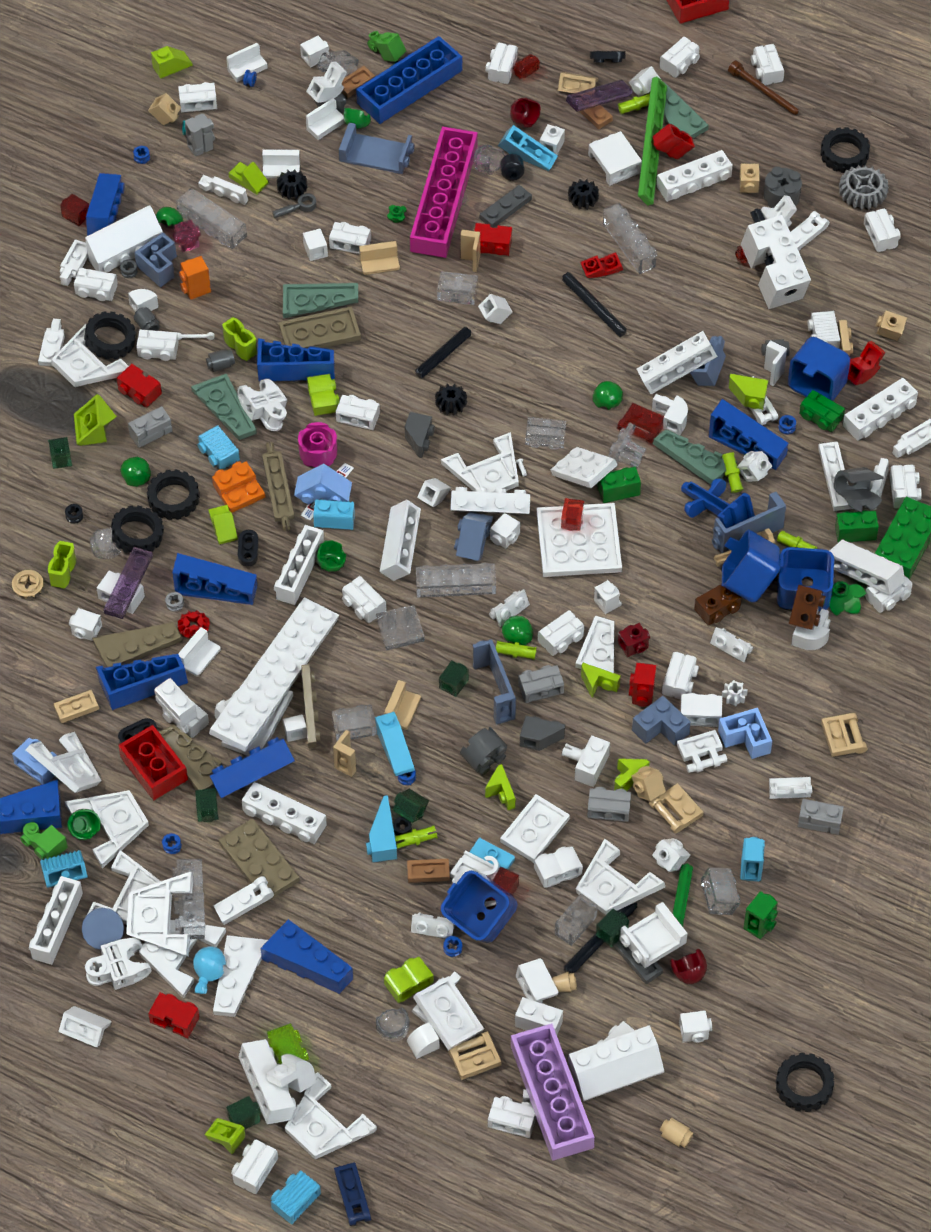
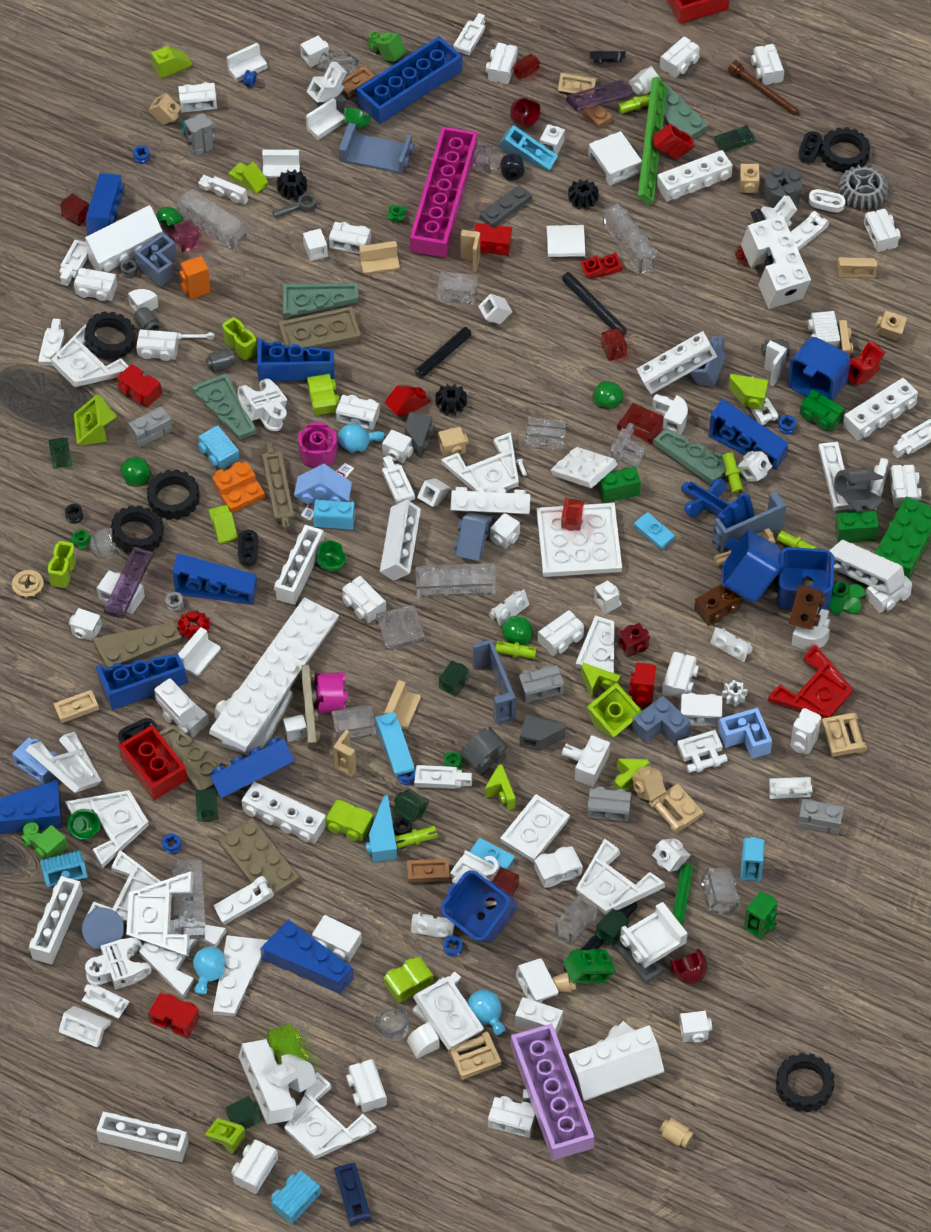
none -> green plate [70,529,93,550]
none -> white hinge [82,984,129,1019]
none -> white brick [96,1112,189,1162]
none -> white brick [312,915,362,962]
none -> dark pink brick [314,672,348,714]
none -> lime brick [325,800,374,841]
none -> medium azure hair [338,423,384,453]
none -> white brick [346,1059,387,1113]
none -> white brick [382,429,414,463]
none -> white hinge [382,455,415,505]
none -> red slope [384,385,431,416]
none -> white hinge [414,765,472,789]
none -> tan brick [438,427,469,458]
none -> green plate [442,752,464,770]
none -> white hinge [453,13,485,56]
none -> medium azure hair [467,989,506,1036]
none -> white slope [547,225,585,257]
none -> green brick [563,949,616,983]
none -> lime slope [586,682,642,738]
none -> clear red brick [601,328,627,361]
none -> medium azure plate [634,512,675,550]
none -> clear green tile [714,125,755,152]
none -> red wing [767,644,853,719]
none -> white brick [790,708,821,754]
none -> black plate [798,131,822,163]
none -> white plate [809,189,845,213]
none -> tan panel [838,257,877,278]

